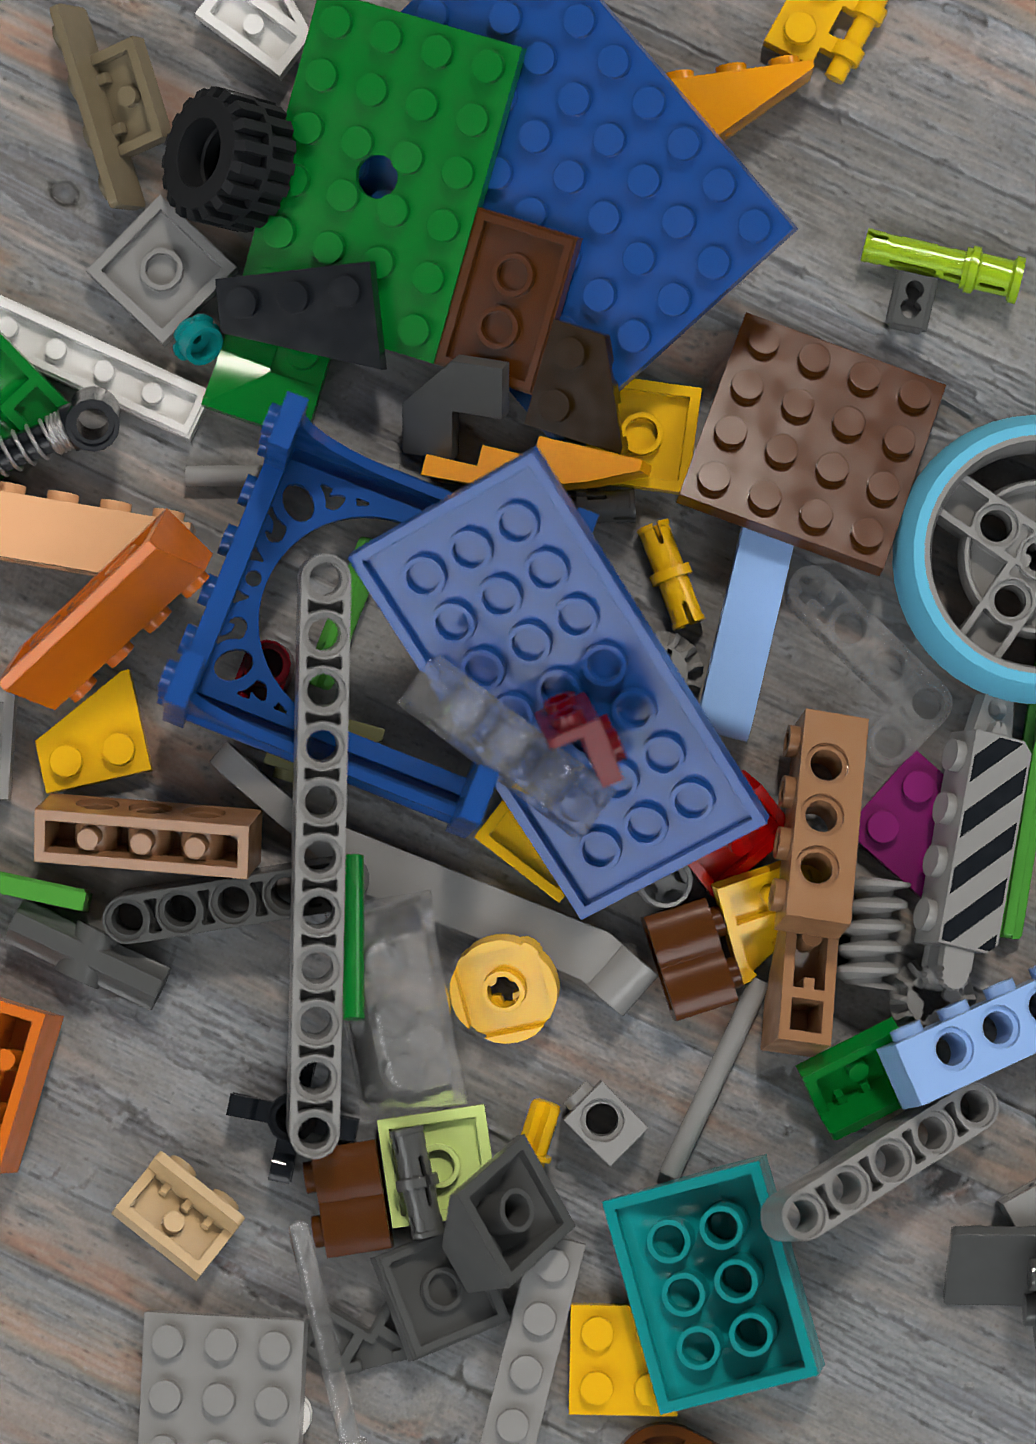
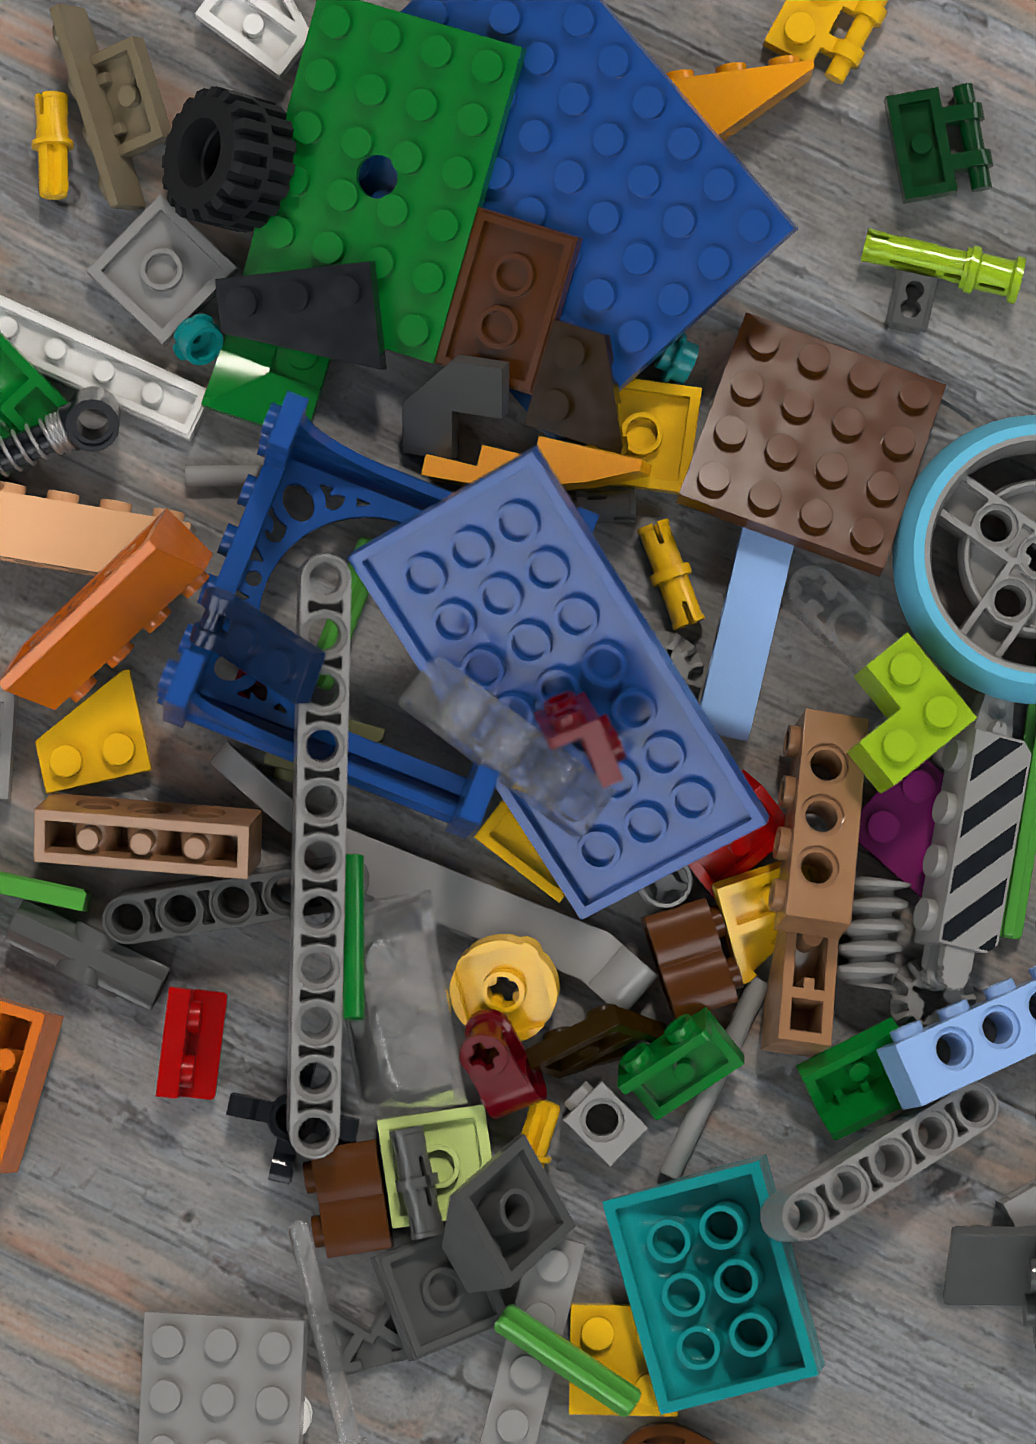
tan bracket [111,1151,245,1281] -> none
none -> yellow axle [31,91,74,200]
none -> red bracket [155,986,228,1100]
none -> dark blue plate [189,587,327,704]
none -> dark red piece [459,1009,547,1119]
none -> bright green axle [494,1304,642,1417]
none -> dark brown wing [525,1004,667,1078]
none -> green bracket [617,1007,744,1121]
none -> teal plate [654,333,699,384]
none -> lime brick [846,632,977,794]
none -> dark green plate [884,83,994,204]

